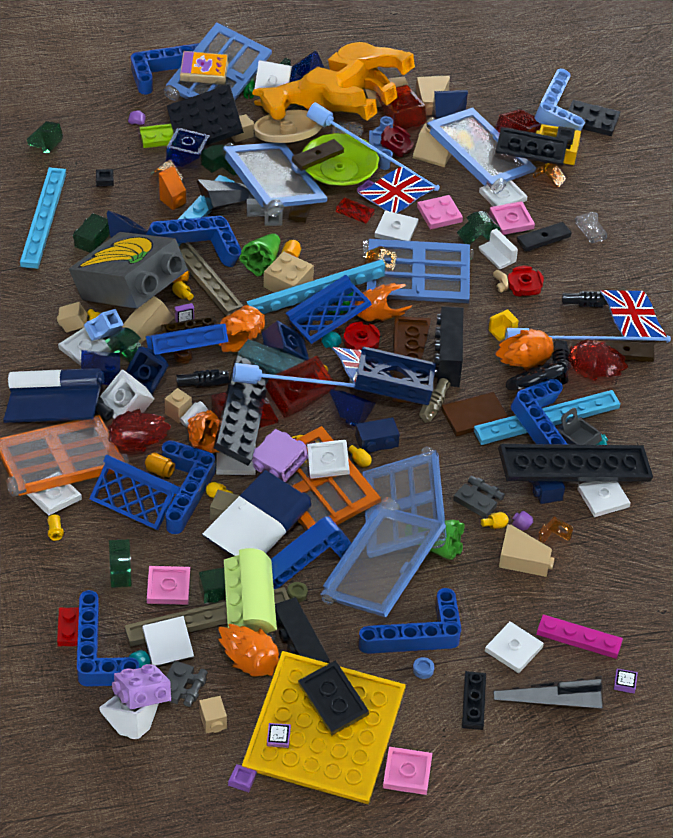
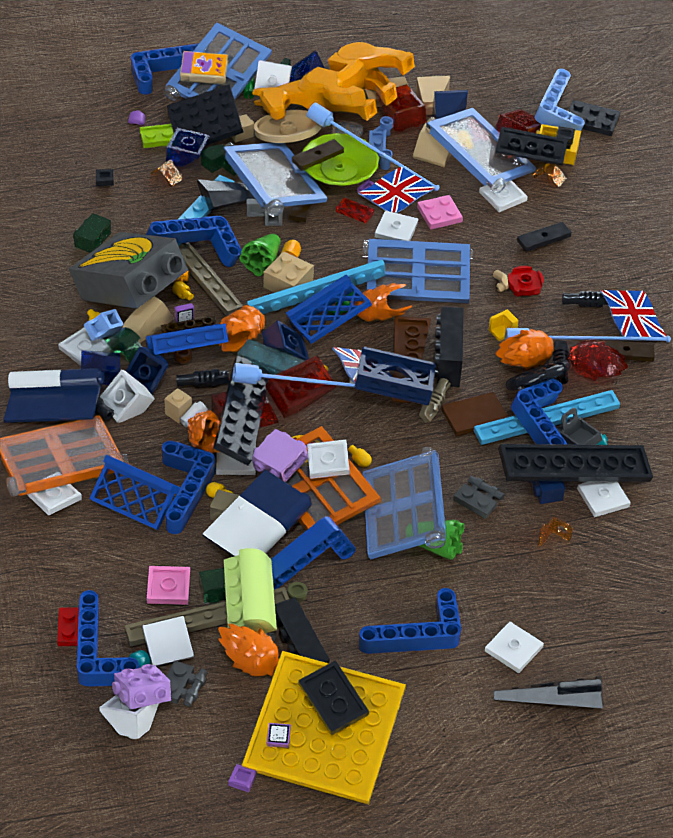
medium azure plate [20,167,66,269] -> none
clear green brick [27,121,63,153] -> none
yellow pin [47,515,64,541] -> none
tan brick [57,302,88,333] -> none
dark blue slope [107,210,148,238] -> none
clear red head [108,409,171,452] -> none
clear green brick [109,539,132,588] -> none
light orange brick [145,452,175,477] -> none
orange slope [159,166,186,210] -> none
tan brick [199,696,227,734] -> none
clear door [320,498,446,617] -> none
teal piece [321,331,342,348] -> none
clear blue slope [330,389,376,426] -> none
red plate [343,322,380,350] -> none
dark blue brick [355,417,400,452] -> none
clear orange bracket [364,246,397,270] -> none
dark red plate [380,125,414,157] -> none
bright pink plate [383,747,432,795] -> none
medium blue tile [413,657,434,679] -> none
clear green brick [457,211,501,244] -> none
black tile [462,671,486,730] -> none
white panel [479,229,518,269] -> none
yellow cylinder [481,512,509,529] -> none
bright pink plate [489,201,535,235] -> none
tan slope [499,524,554,577] -> none
medium lavender piece [512,511,533,531] -> none
dark pink plate [537,614,623,659] -> none
clear tile [575,212,608,244] -> none
tile [614,669,638,694] -> none

